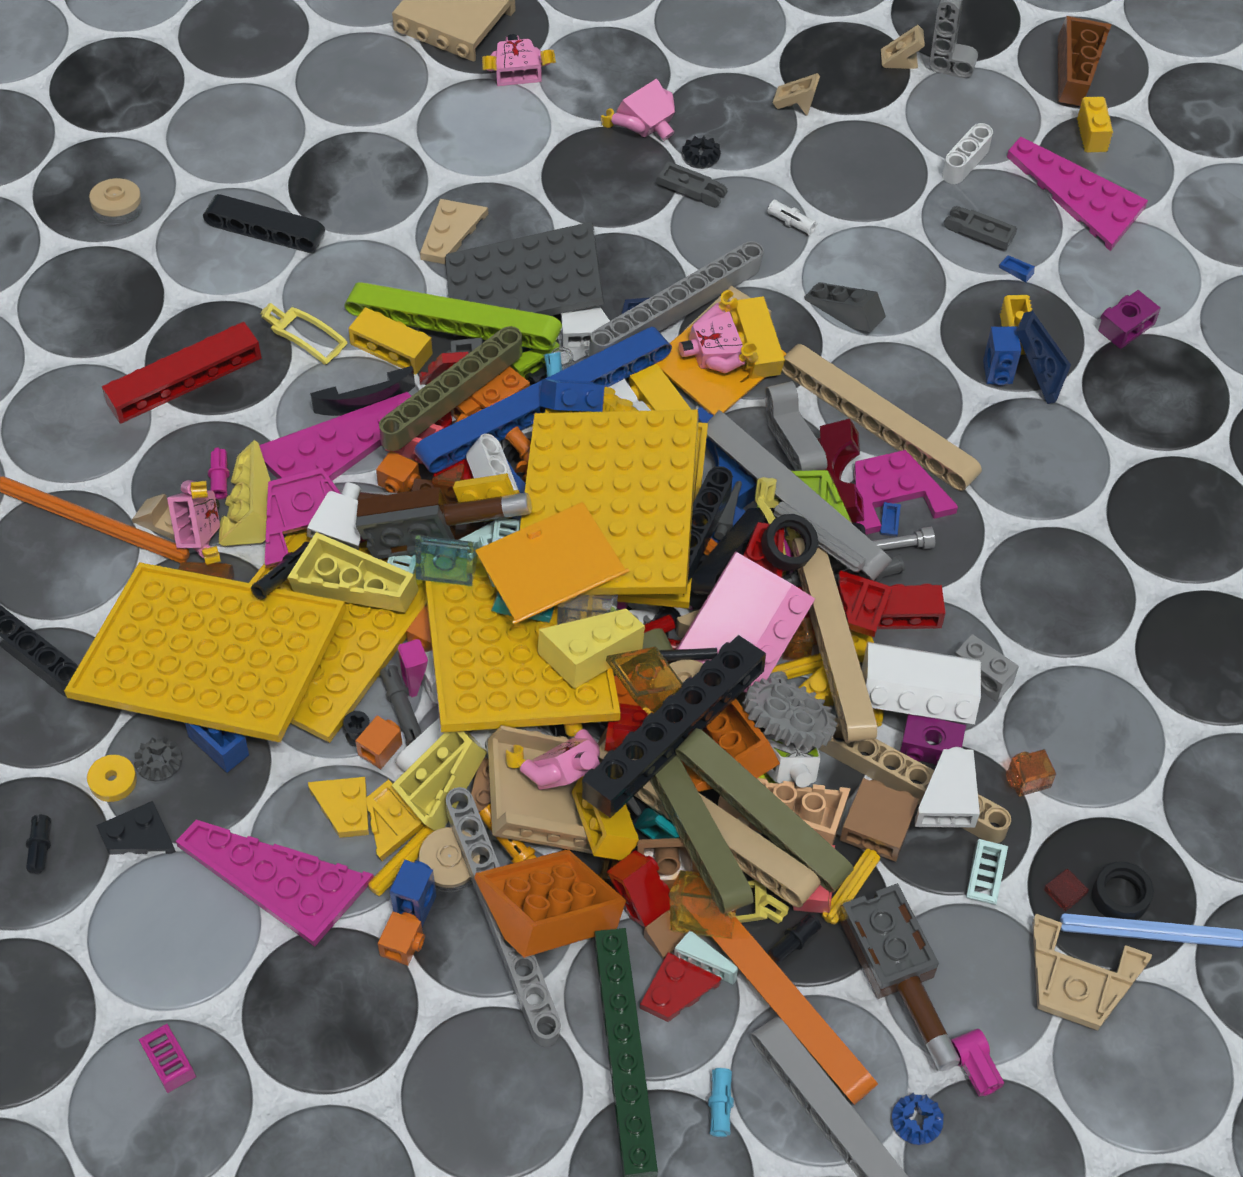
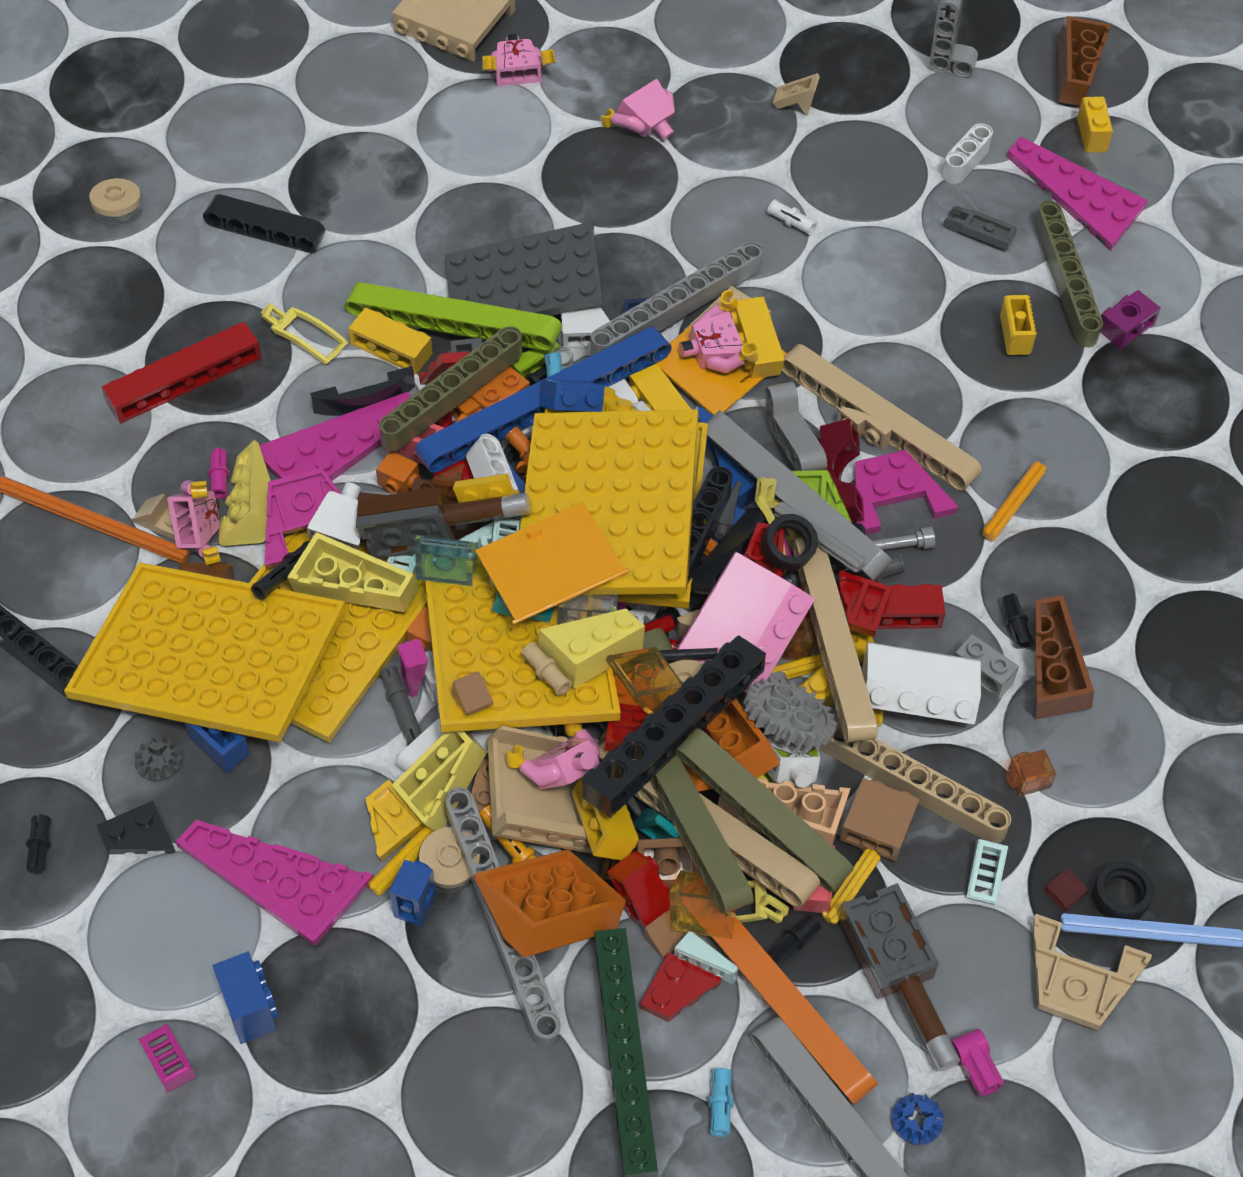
yellow piece [87,755,137,802] -> none
yellow wing [308,777,369,838] -> none
black bush [343,711,370,747] -> none
orange brick [355,715,402,769] -> none
orange brick [378,911,425,966] -> none
tan wing [420,199,488,264] -> none
dark grey hinge [656,161,728,208] -> none
black gear [682,135,721,167] -> none
dark grey slope [804,282,886,332] -> none
blue piece [880,502,901,537] -> none
tan slope [881,25,925,69] -> none
magenta brick [900,714,966,766] -> none
white slope [915,747,980,828] -> none
blue brick [983,326,1021,385] -> none
blue piece [999,255,1035,283] -> none
dark blue wing [1016,311,1071,404] -> none
none -> blue brick [212,951,279,1044]
none -> medium nougat slope [452,671,493,715]
none -> tan pin [521,642,572,696]
none -> tan slope [837,407,892,451]
none -> light orange axle [982,461,1046,541]
none -> black axle [1002,593,1033,649]
none -> dark orange wedge [1034,595,1094,719]
none -> olive beam [1035,200,1103,348]

